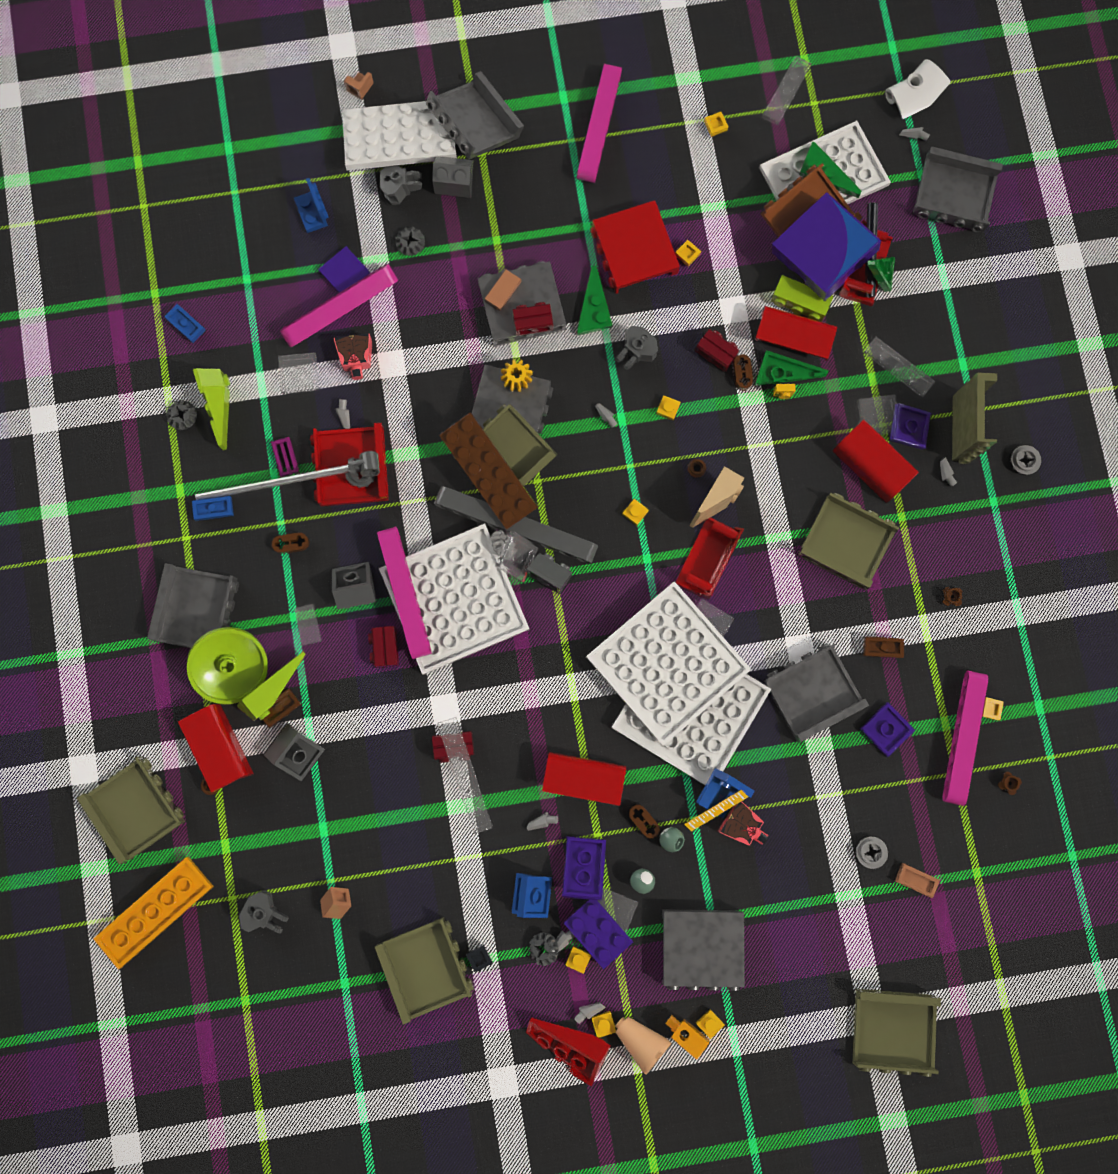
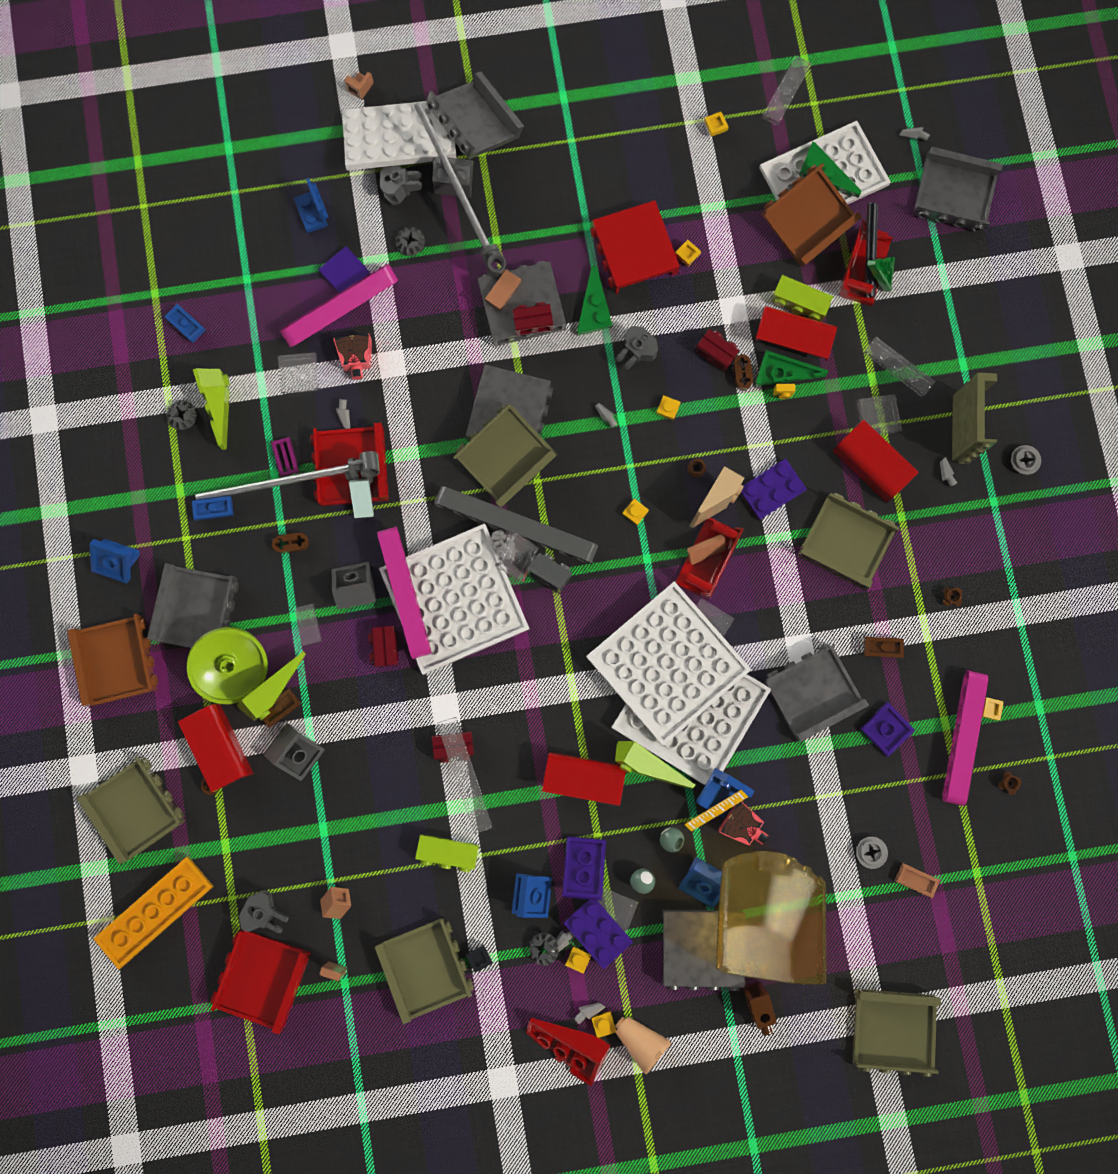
reddish brown plate [439,412,538,530] -> none
yellow gear [501,359,533,392] -> none
light grey bar [527,812,558,831] -> none
dark pink beam [577,64,622,183] -> none
reddish brown beam [629,805,660,838] -> none
light orange torso [664,1015,710,1060] -> none
yellow plate [696,1009,725,1039] -> none
dark purple tile [772,192,881,301] -> none
white panel [885,59,950,119] -> none
dark purple tile [890,403,931,449] -> none
none -> dark orange panel [67,614,158,707]
none -> blue bracket [90,539,140,584]
none -> red panel [210,930,311,1035]
none -> nougat tile [320,962,348,981]
none -> light aqua tile [349,478,374,518]
none -> flat silver piece [414,102,506,277]
none -> lime brick [415,834,480,873]
none -> lime wedge [615,741,695,788]
none -> blue bracket [678,857,731,909]
none -> nougat tile [687,534,726,565]
none -> clear yellow windscreen [716,851,826,985]
none -> dark purple plate [740,459,807,521]
none -> reddish brown torso [742,982,777,1036]

